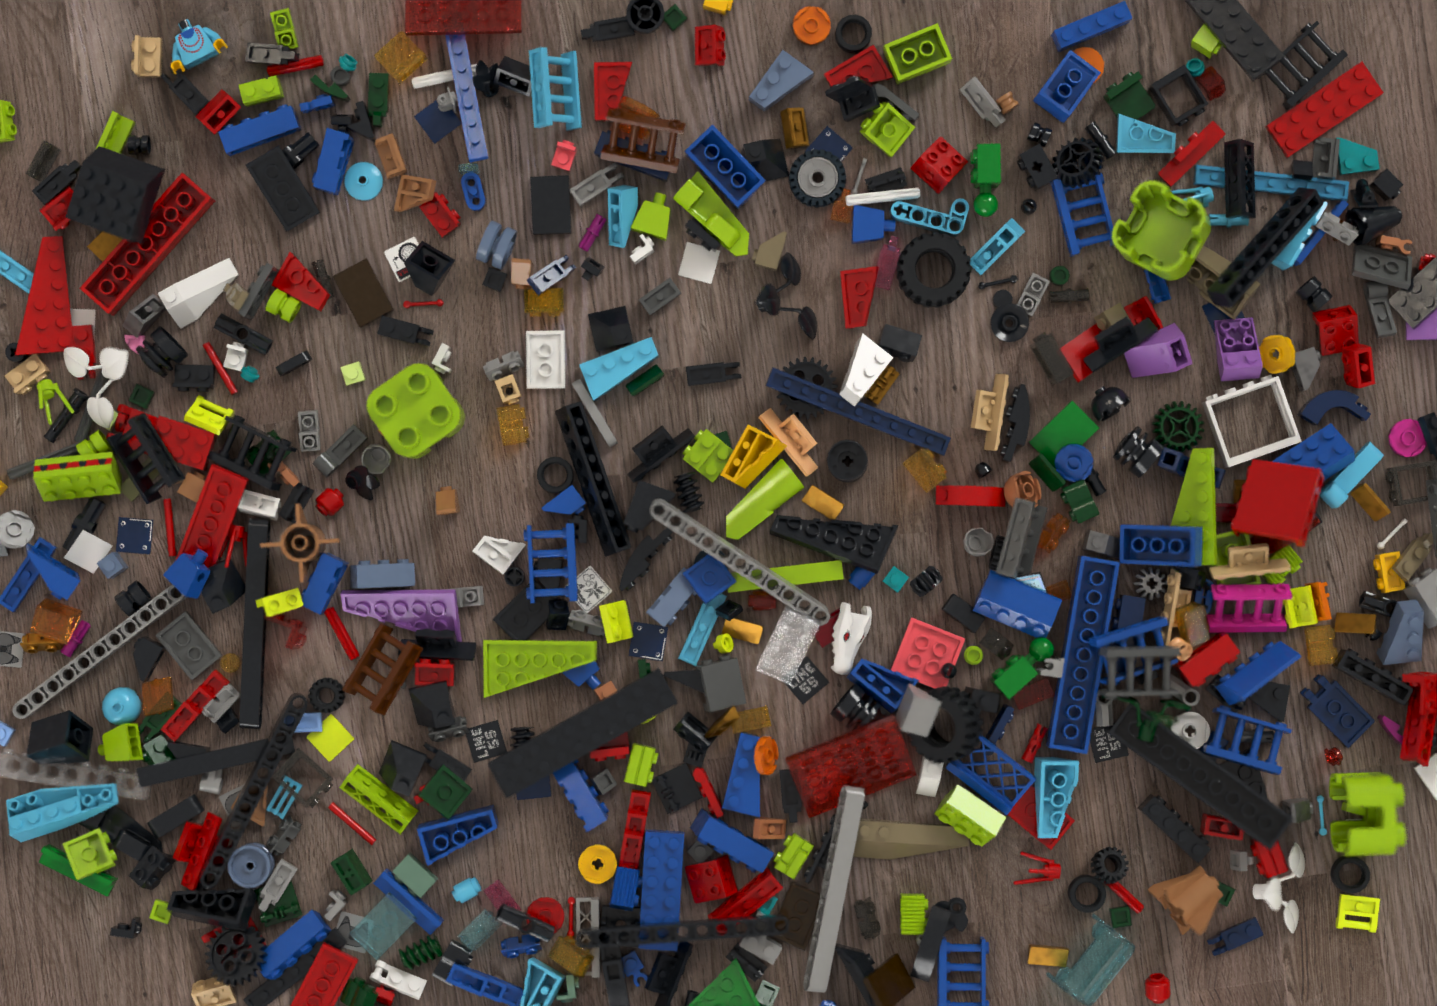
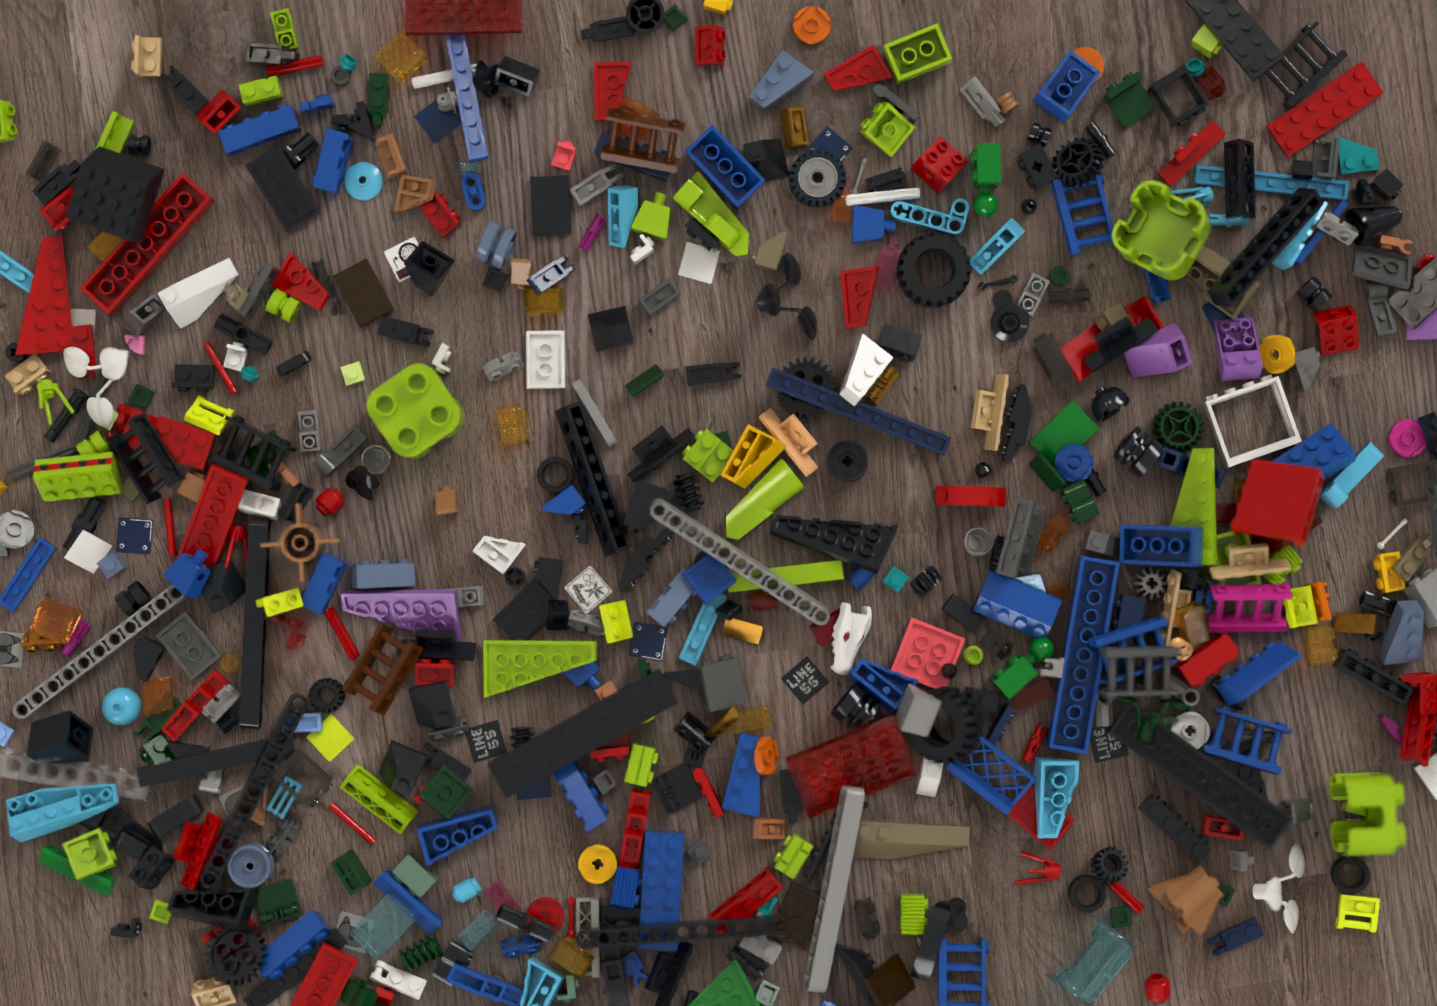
blue slope [26,543,80,600] -> none
lime torso [98,723,143,761] -> none
black wheel [135,326,188,378] -> none
medium azure torso [171,19,228,74] -> none
light grey hinge [258,859,298,912] -> none
dark green slope [310,74,351,102] -> none
light grey bracket [324,889,348,922] -> none
red hinge [403,299,444,309] -> none
tan brick [495,374,522,405] -> none
blue fence [524,523,578,603] -> none
medium azure fence [529,47,582,131] -> none
medium azure wedge [579,337,659,402] -> none
black tile [581,257,605,281] -> none
red bracket [685,854,738,904] -> none
blue wedge [690,808,774,873] -> none
neon yellow tile [713,633,734,654] -> none
clear plate [755,606,821,685] -> none
pearl gold slope [802,485,844,520] -> none
black bracket [825,76,880,122] -> none
black tyre [835,15,872,53] -> none
clear yellow bracket [902,447,947,493] -> none
lime brick [934,785,1006,847] -> none
nougat cylinder [1004,471,1041,508] -> none
pearl gold slope [1027,944,1069,967] -> none
blue brick [1051,1,1132,53] -> none
medium azure wing [1116,113,1176,153] -> none
black wing [1247,682,1290,722] -> none
red brick [1250,839,1289,878] -> none
dark blue arch [1297,390,1371,425] -> none
dark blue tile [1300,674,1375,748] -> none
medium azure hinge [1317,795,1327,836] -> none
clear red plate [1324,747,1343,766] -> none
red brick [1341,343,1375,389] -> none
pearl gold slope [1350,483,1391,521] -> none

